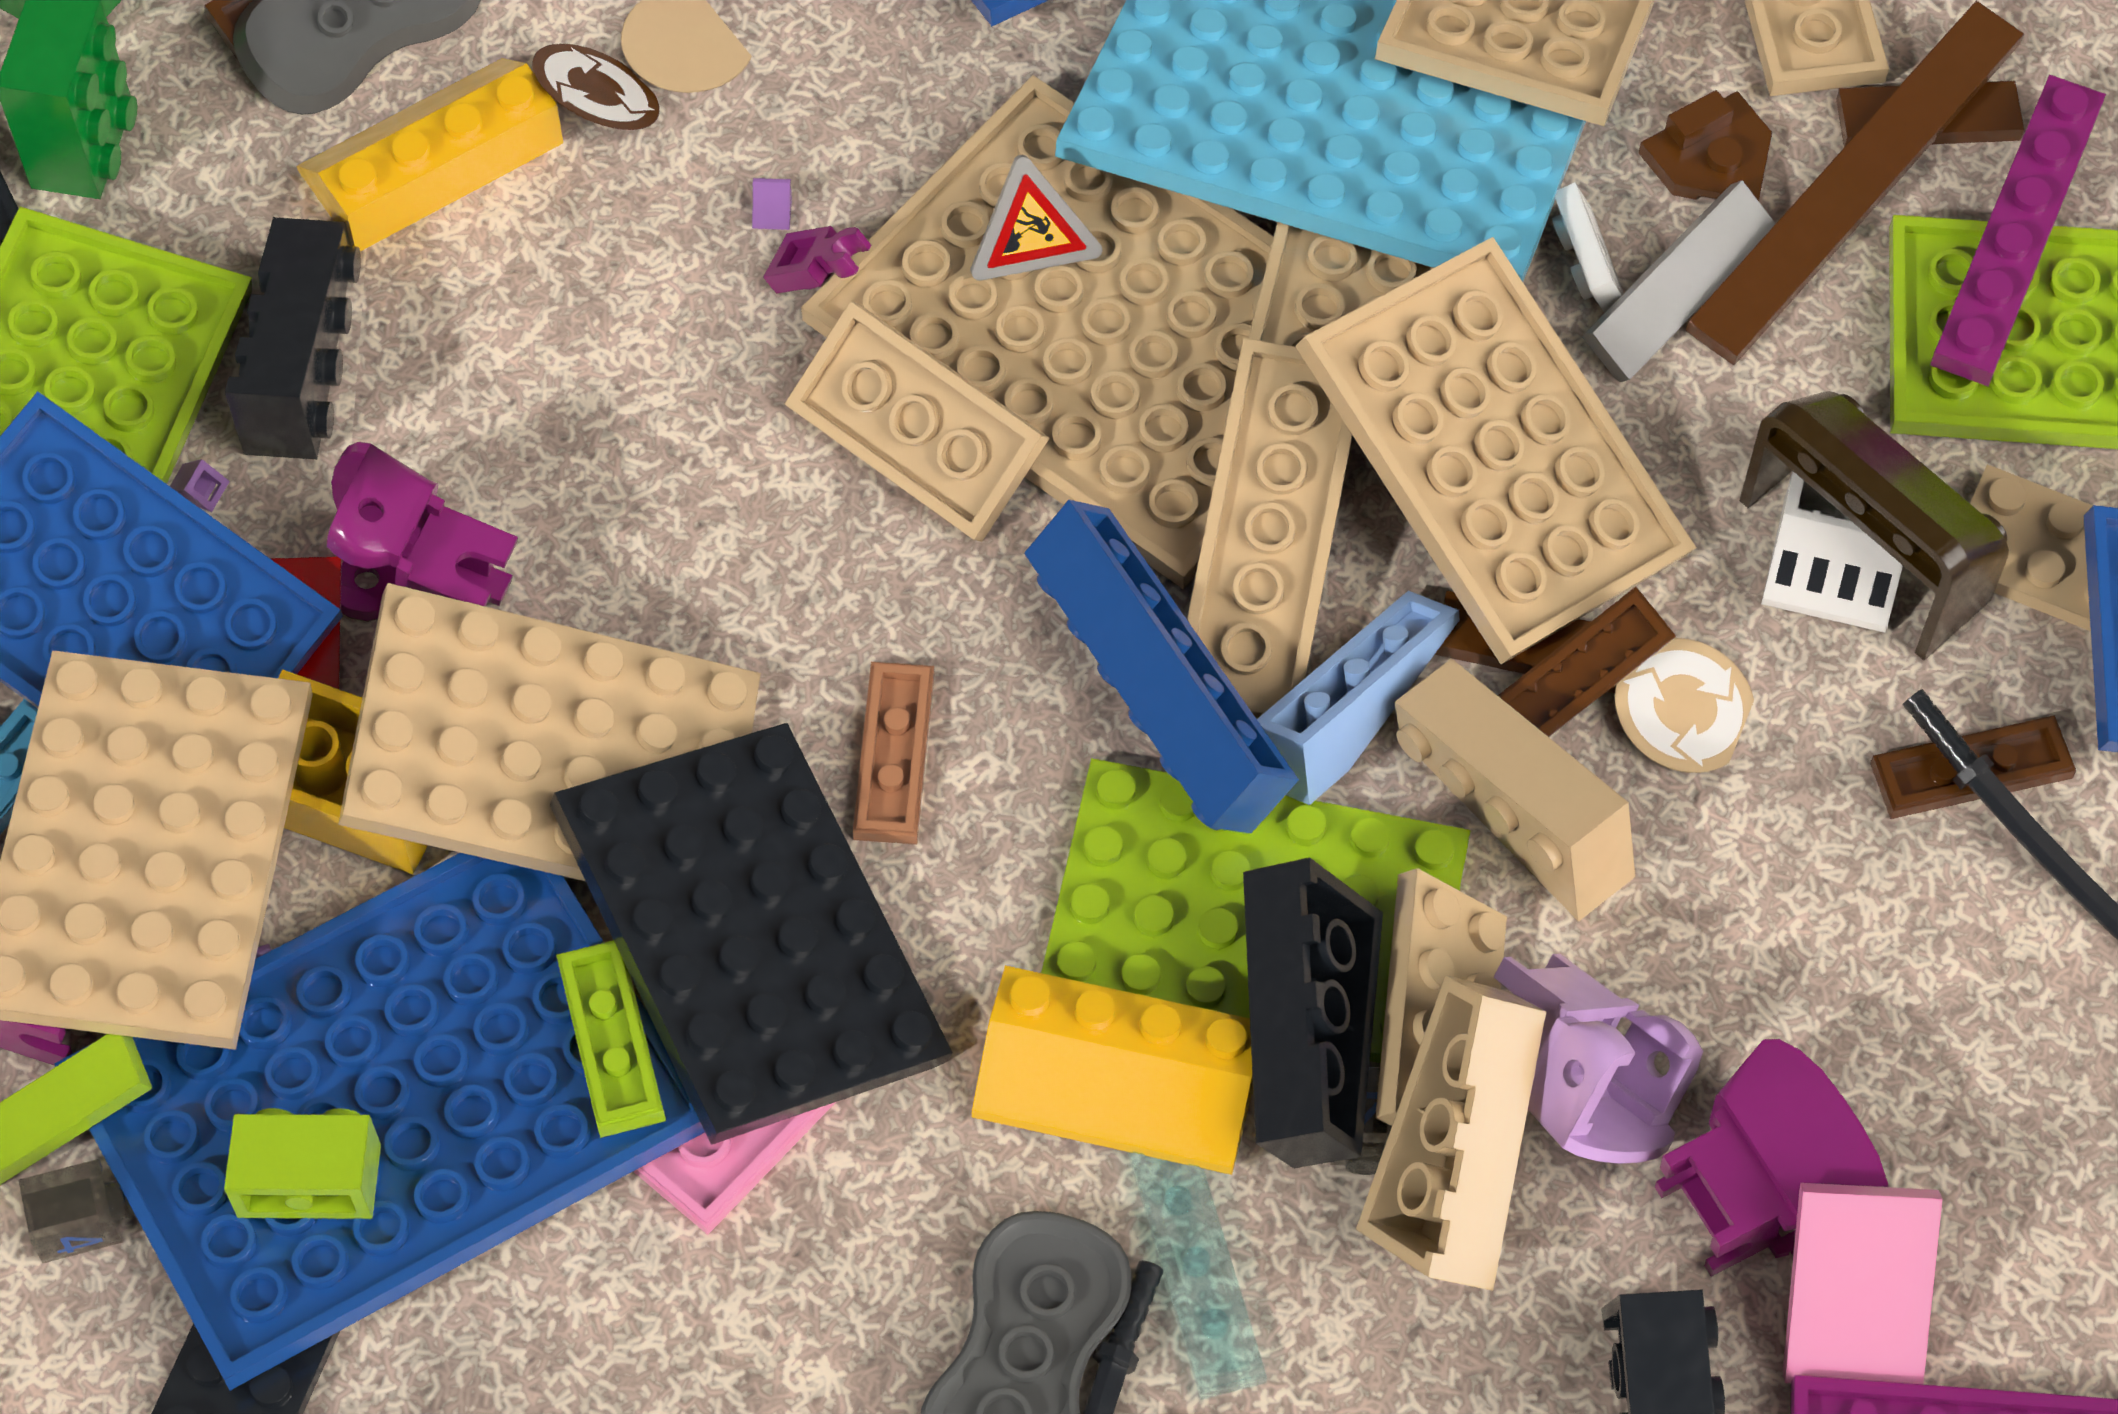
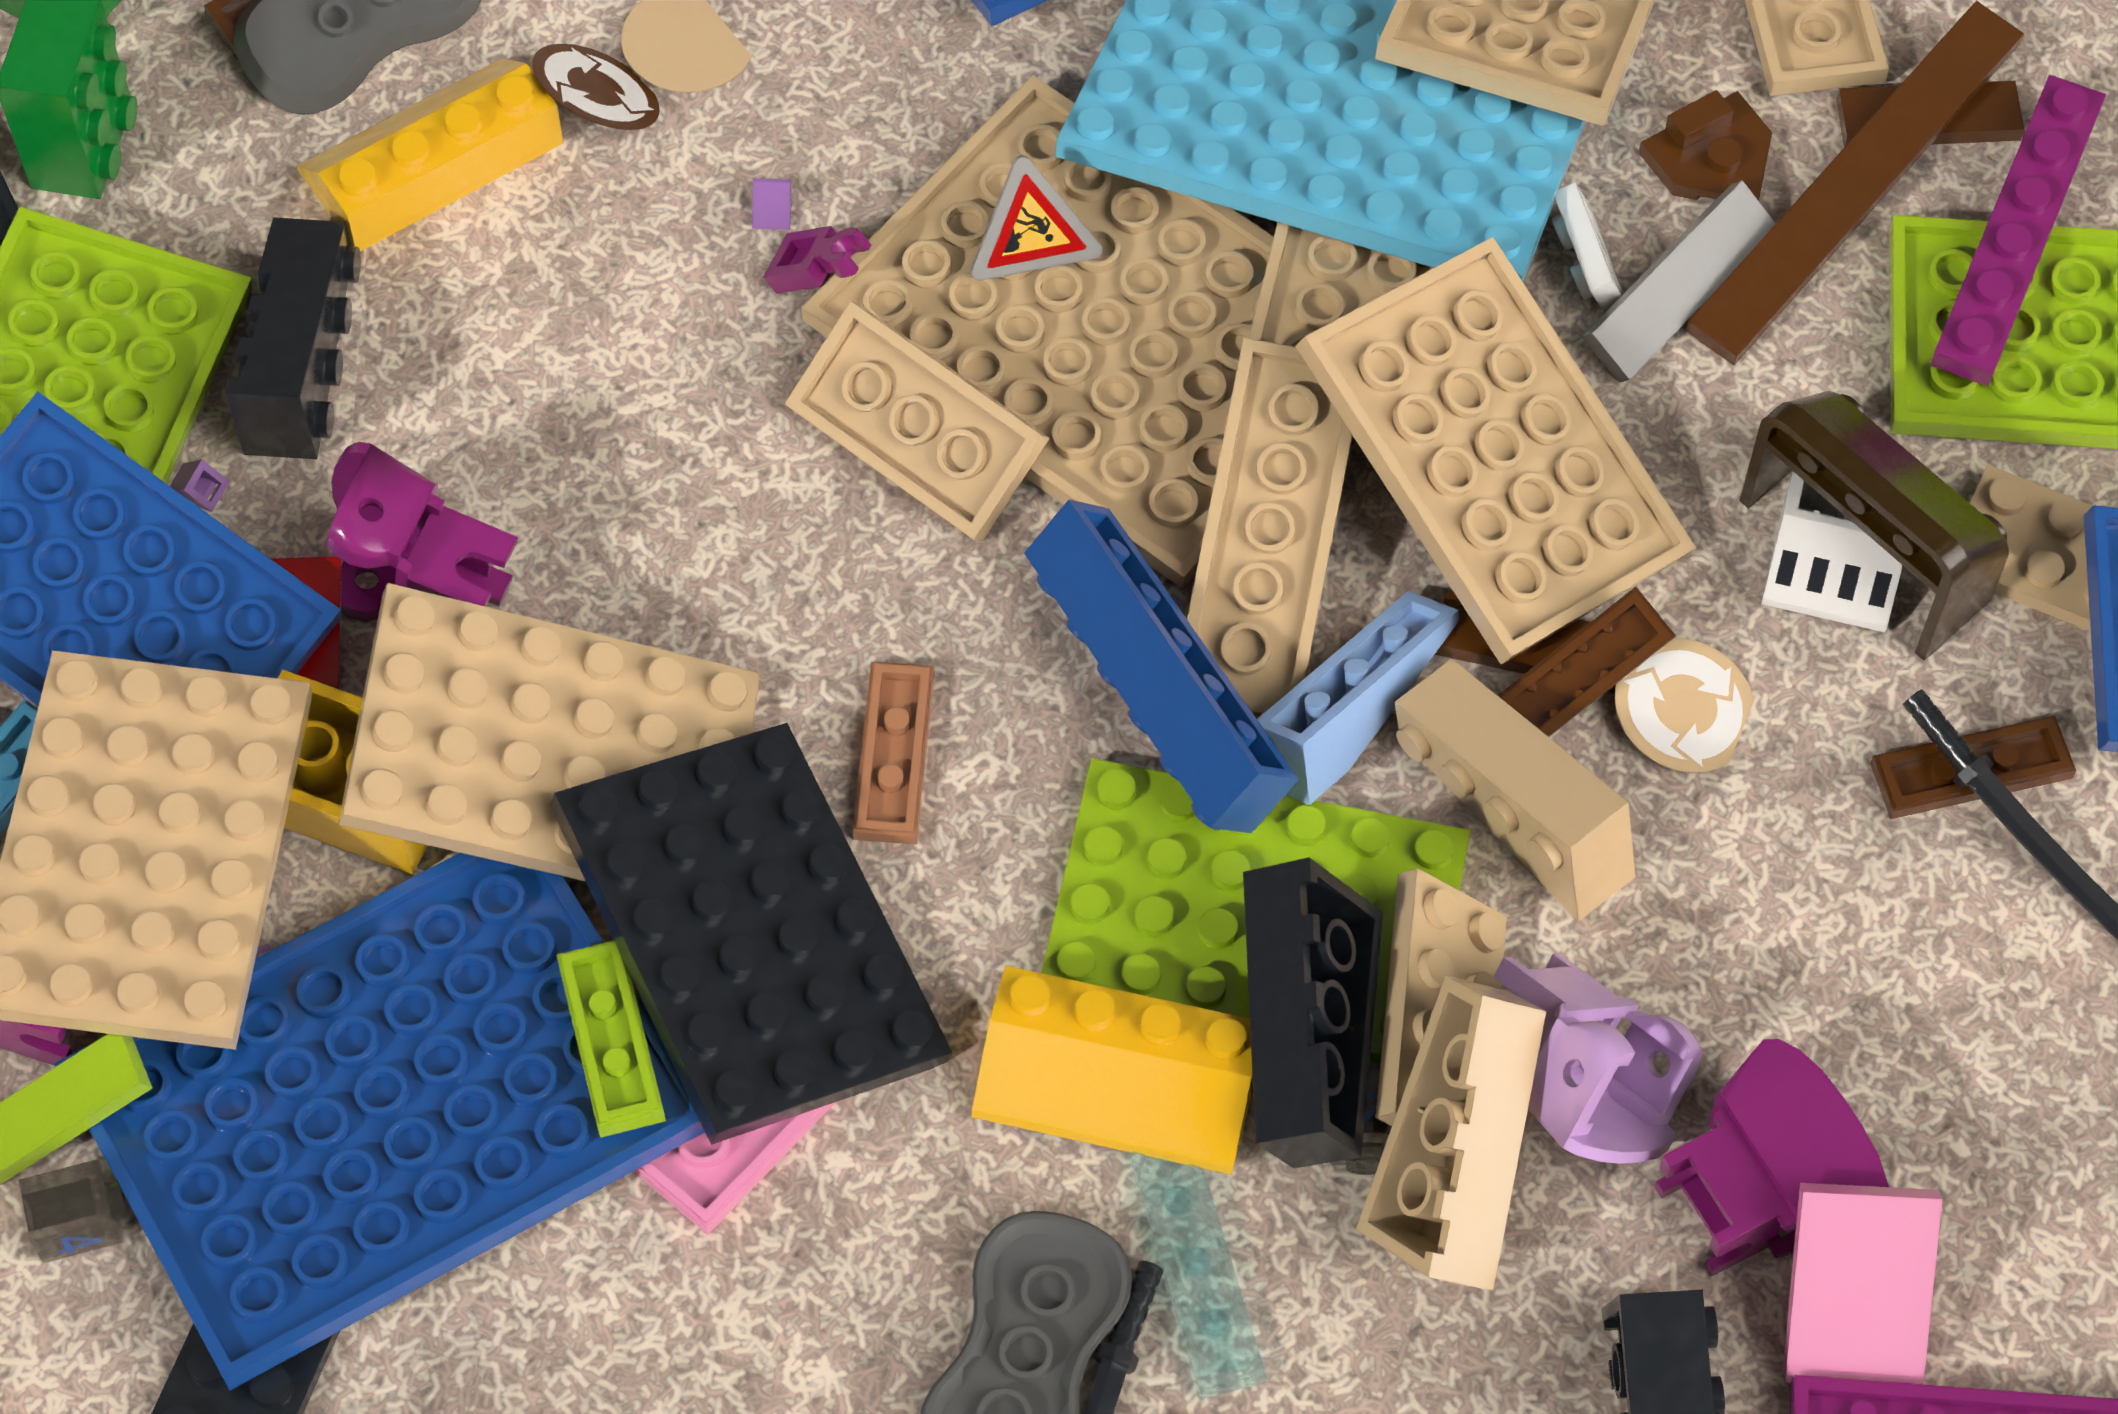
lime brick [224,1108,381,1219] -> none

